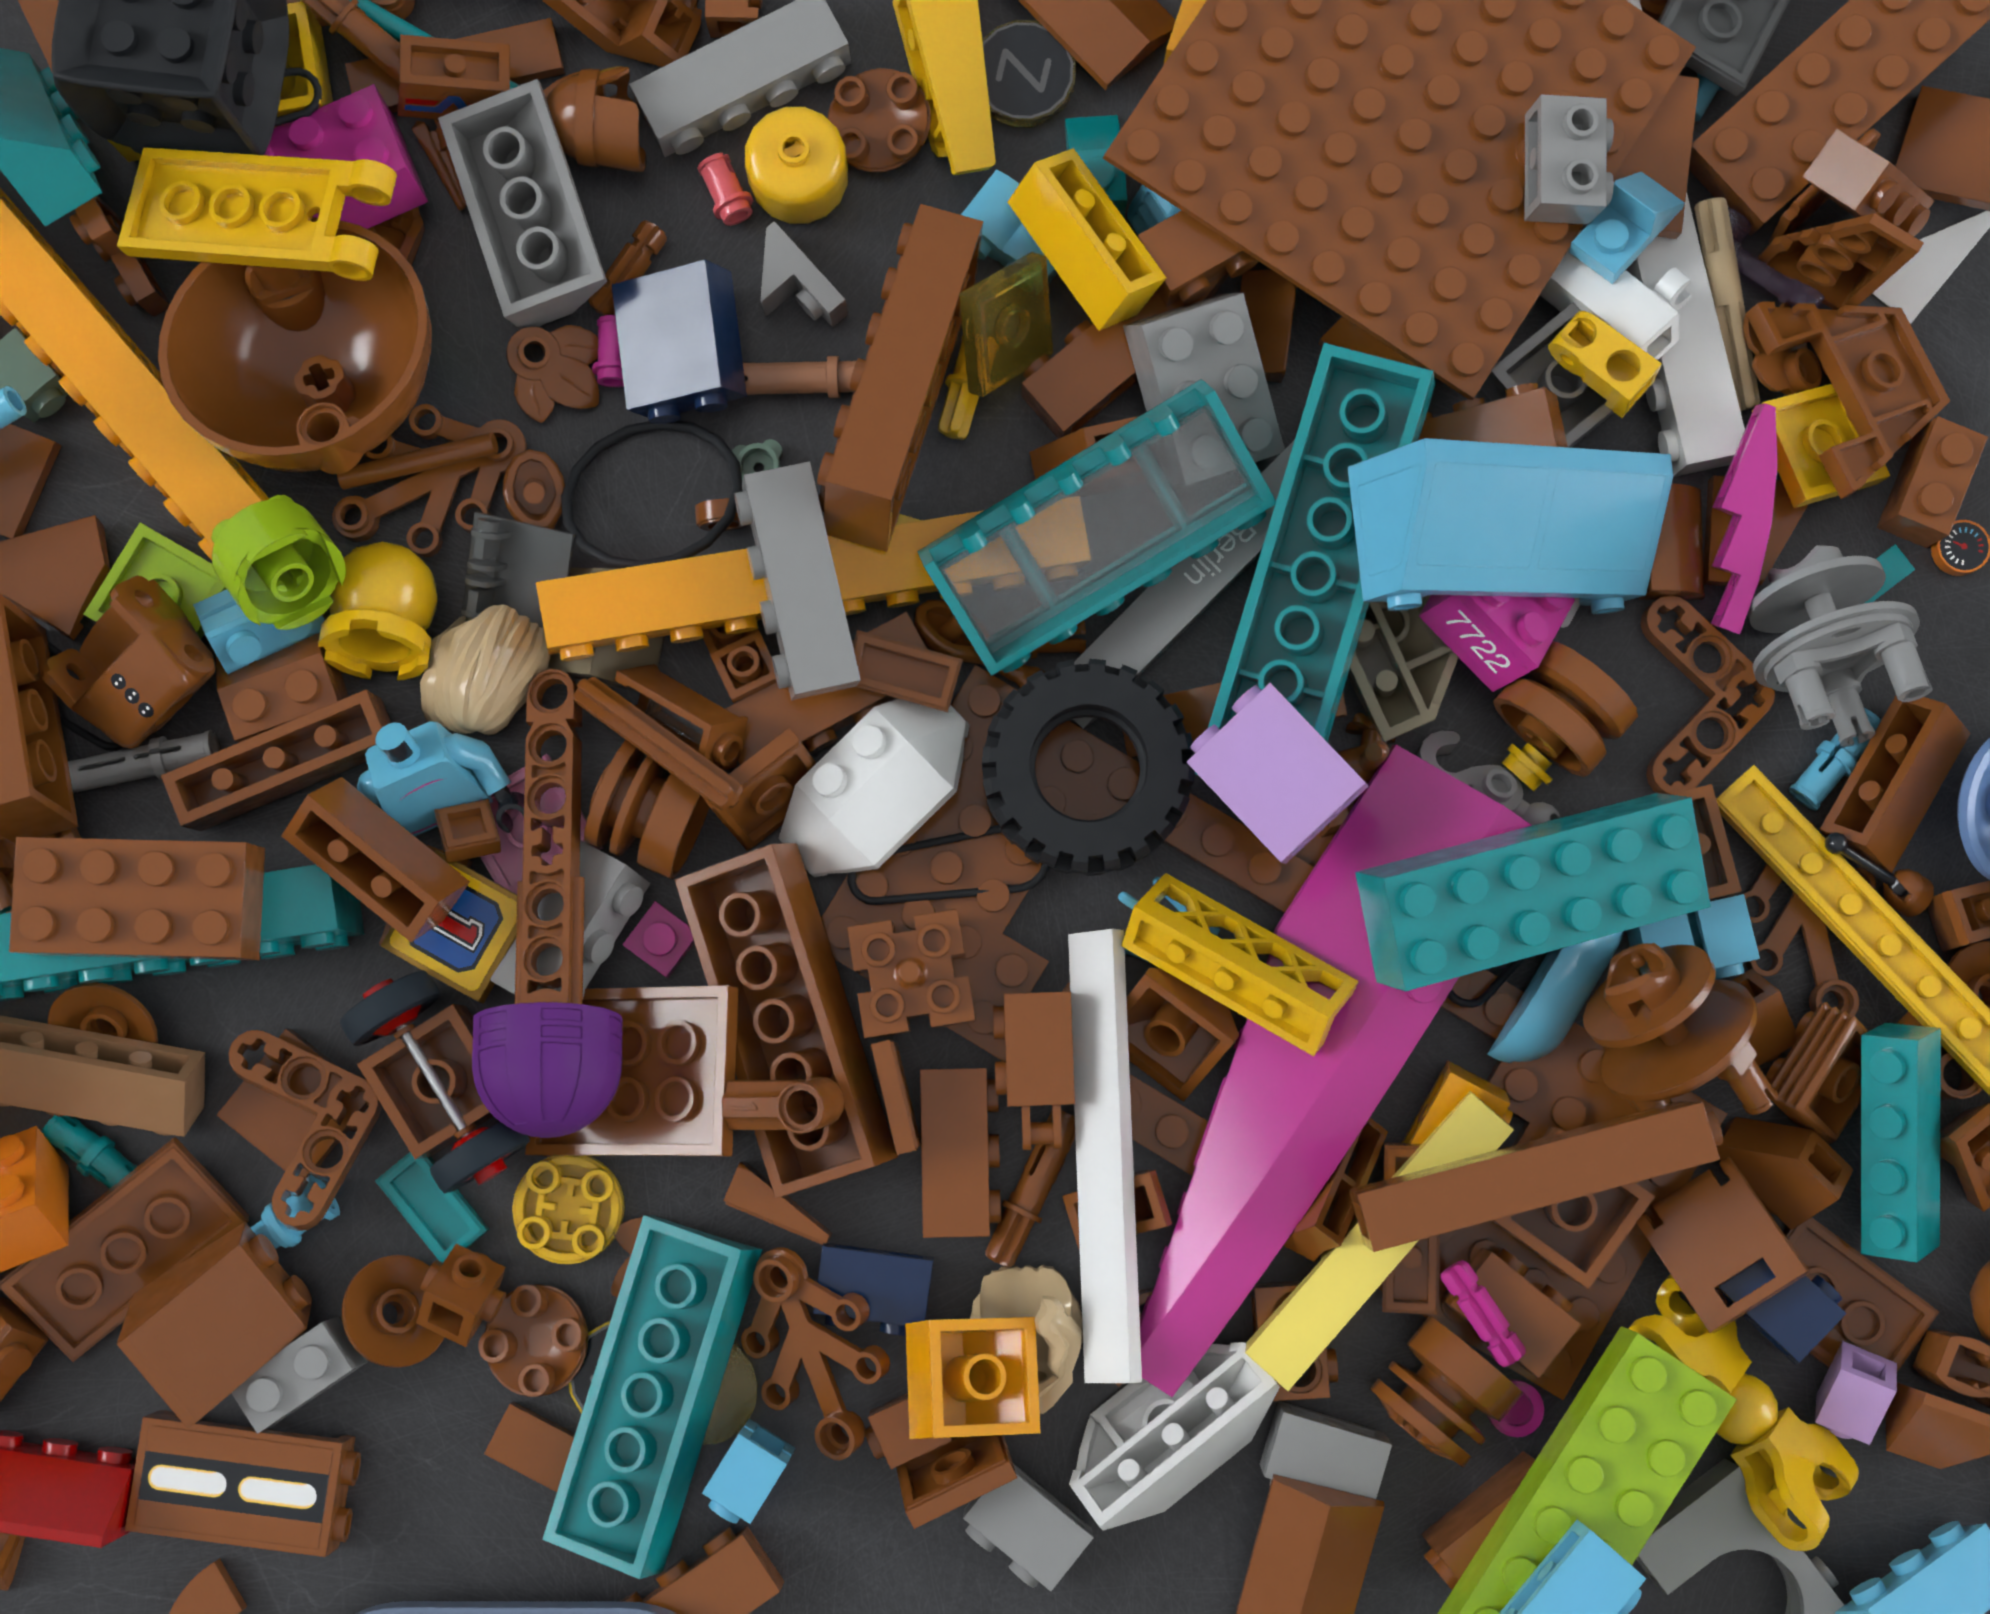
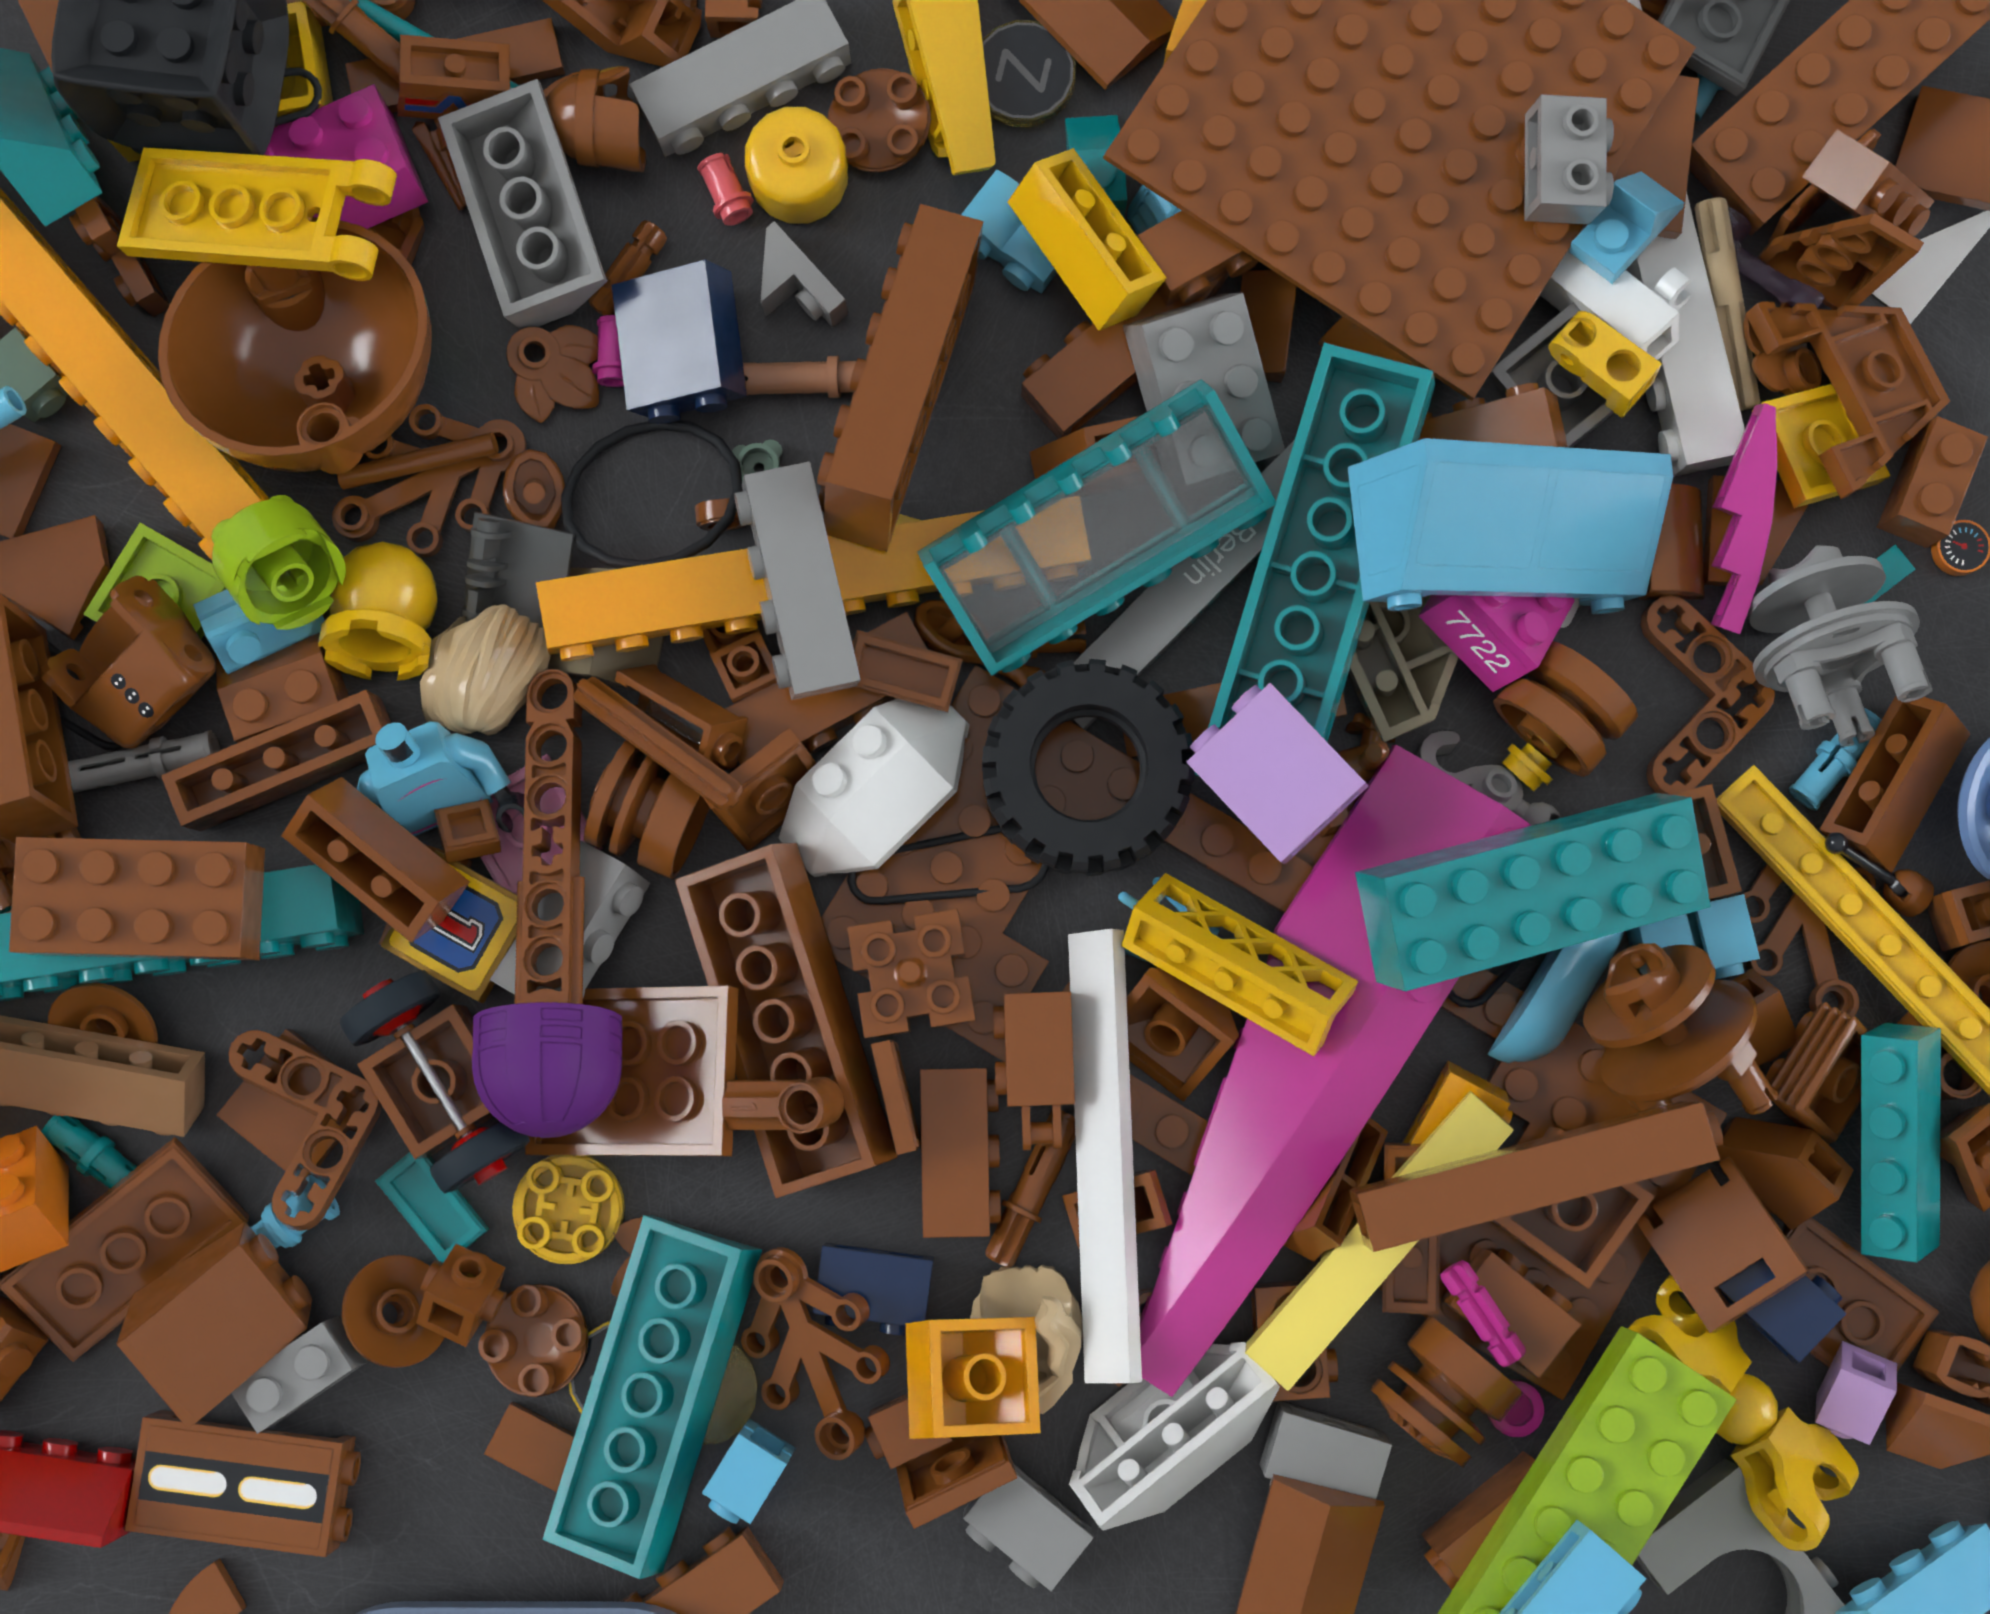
dark pink plate [623,901,694,978] -> none
dark orange slope [723,1161,832,1245] -> none
yellow axle [938,331,996,440] -> none
clear yellow tile [959,252,1053,397] -> none

